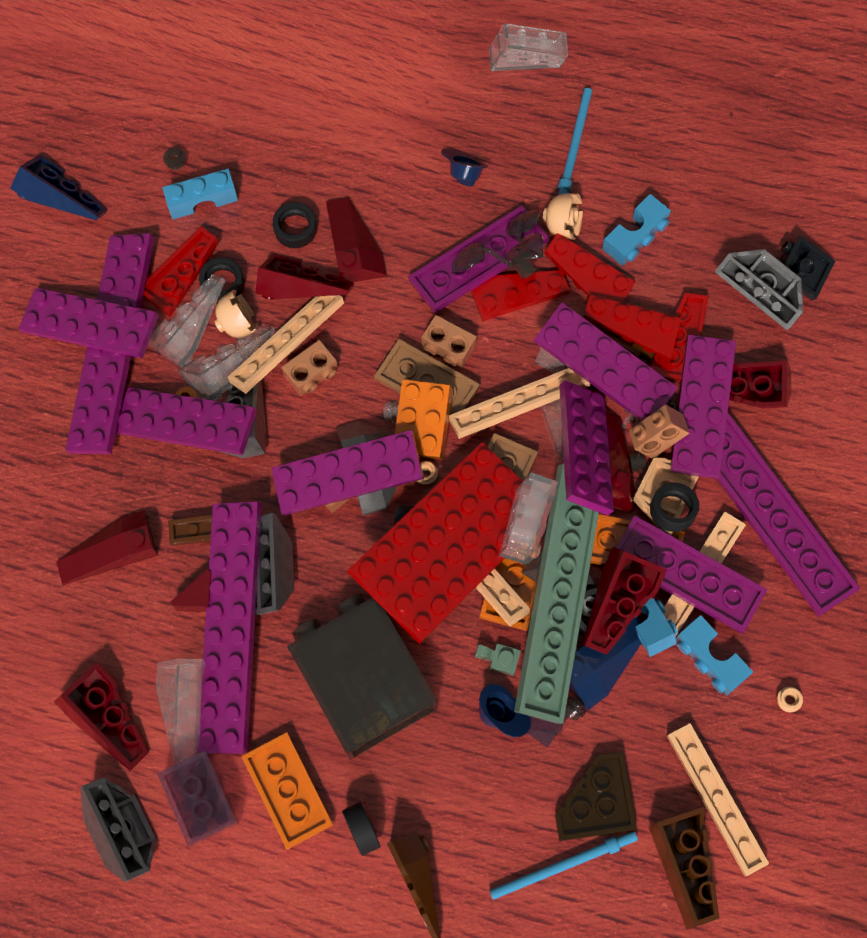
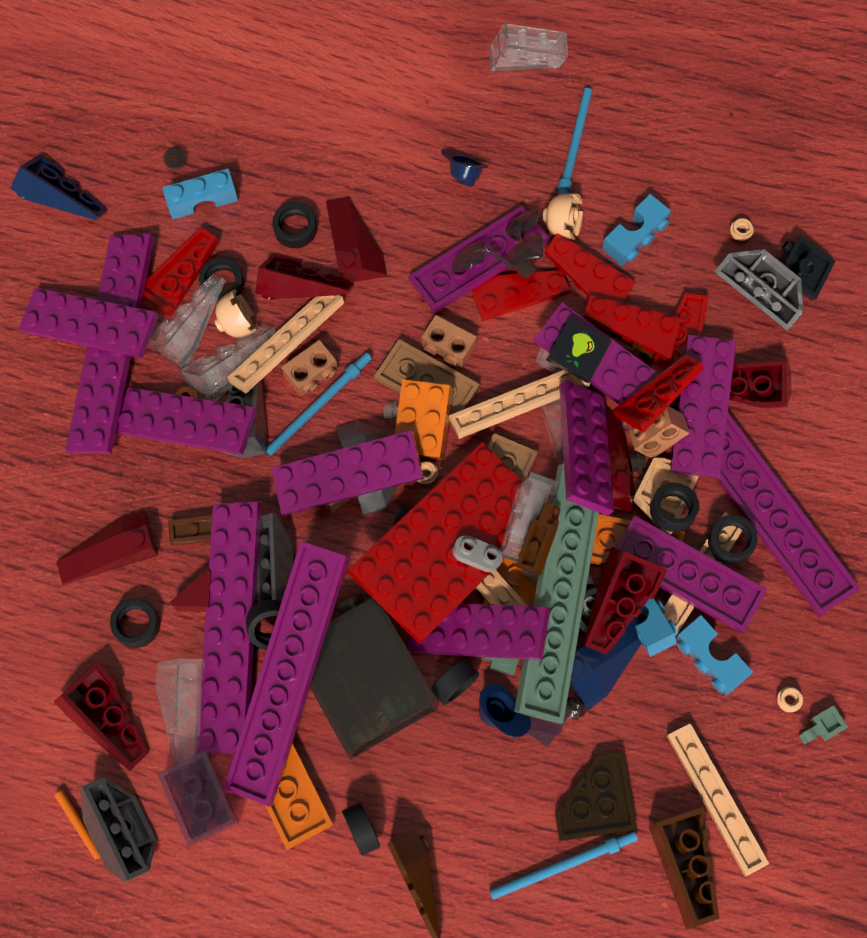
none -> orange bar [54,790,100,860]
none -> black tyre [110,598,160,648]
none -> magenta plate [224,541,350,806]
none -> black tyre [246,600,281,650]
none -> dark azure bar [266,353,372,456]
none -> magenta plate [405,604,550,660]
none -> black tyre [431,659,479,705]
none -> light grey plate [452,536,503,572]
none -> reddish brown hinge [516,503,561,575]
none -> black tile [546,317,611,383]
none -> red wing [613,355,703,433]
none -> black tyre [708,515,758,564]
none -> light nougat plate [730,218,754,241]
none -> sand green plate [799,705,848,745]

